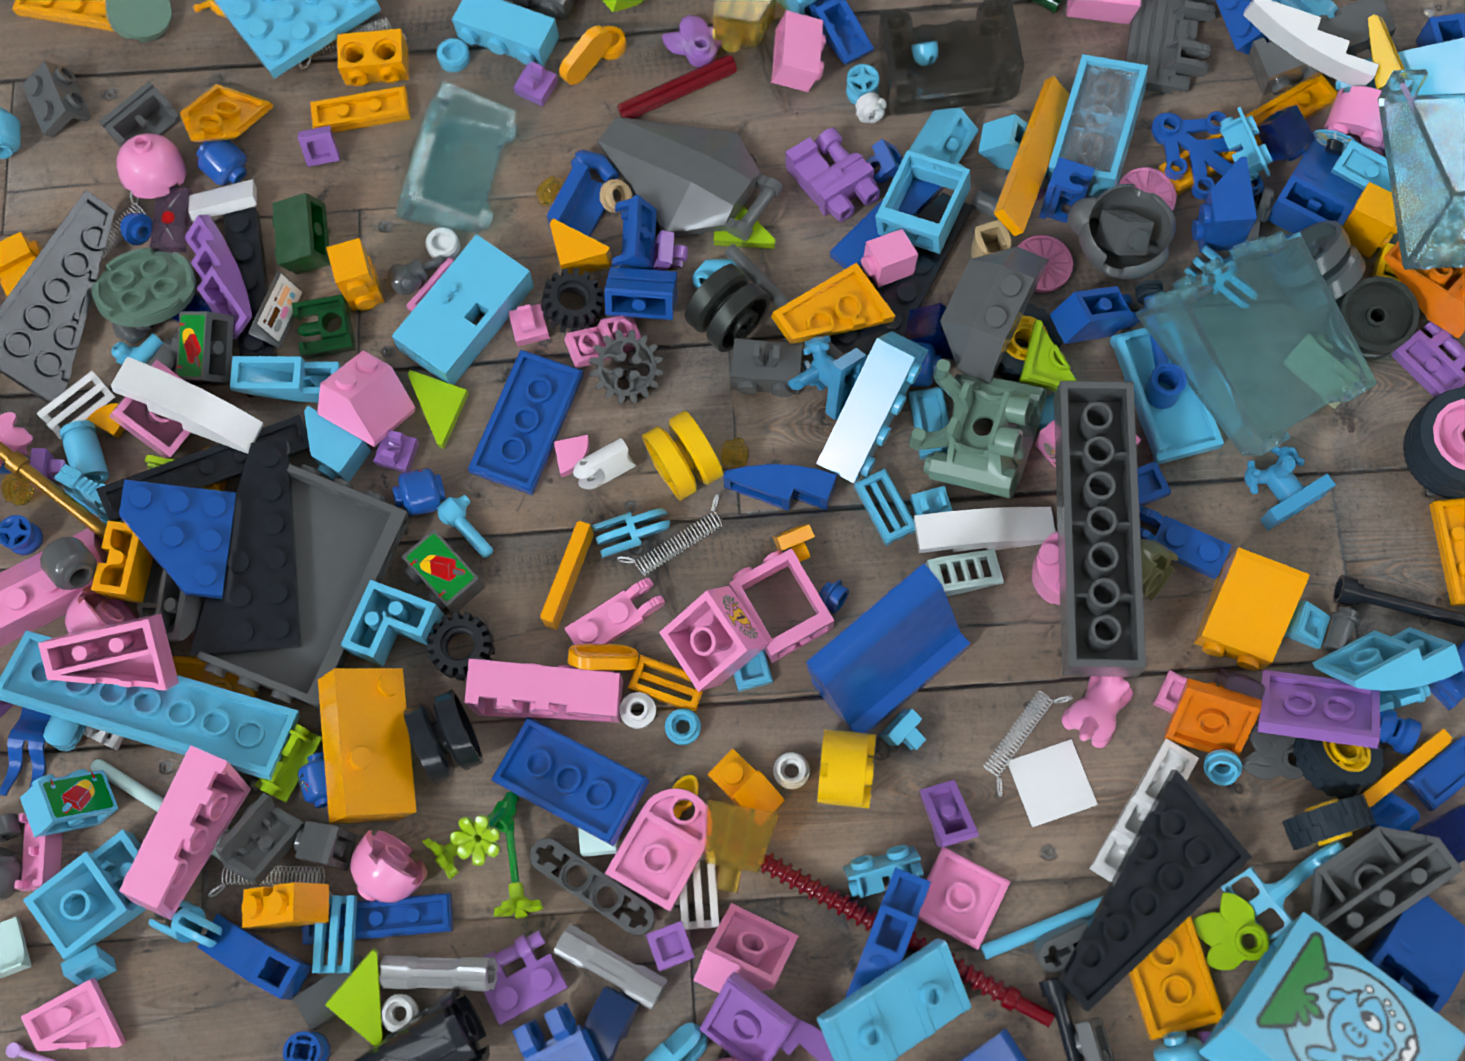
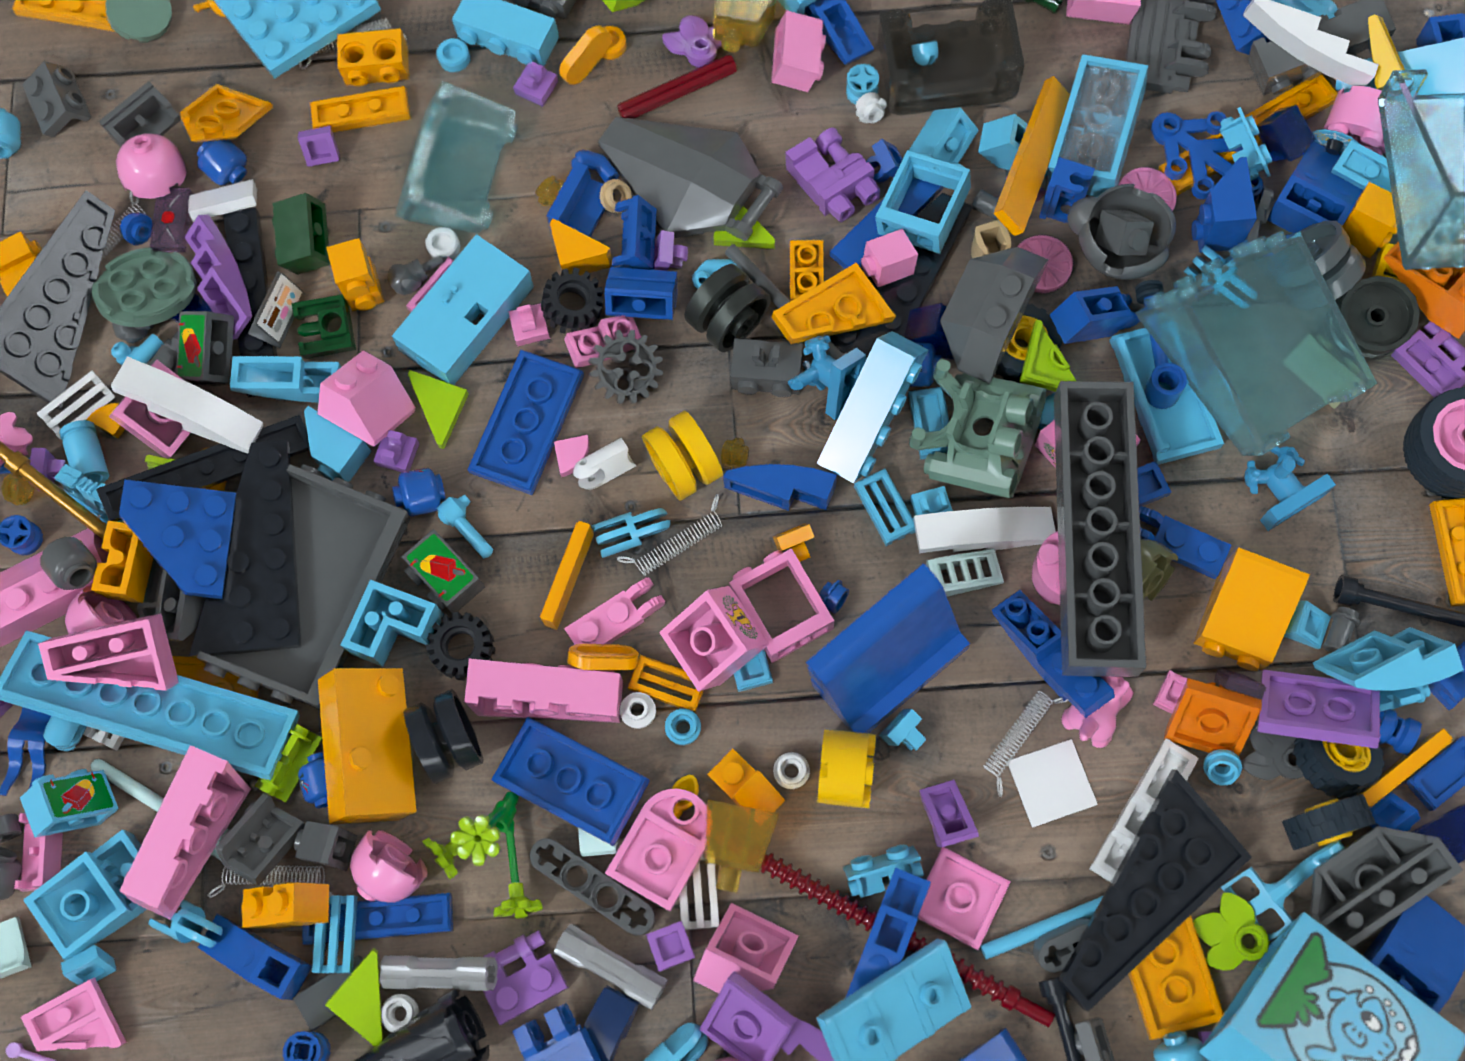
none -> light orange slope [790,240,824,301]
none -> blue slope [992,590,1115,718]

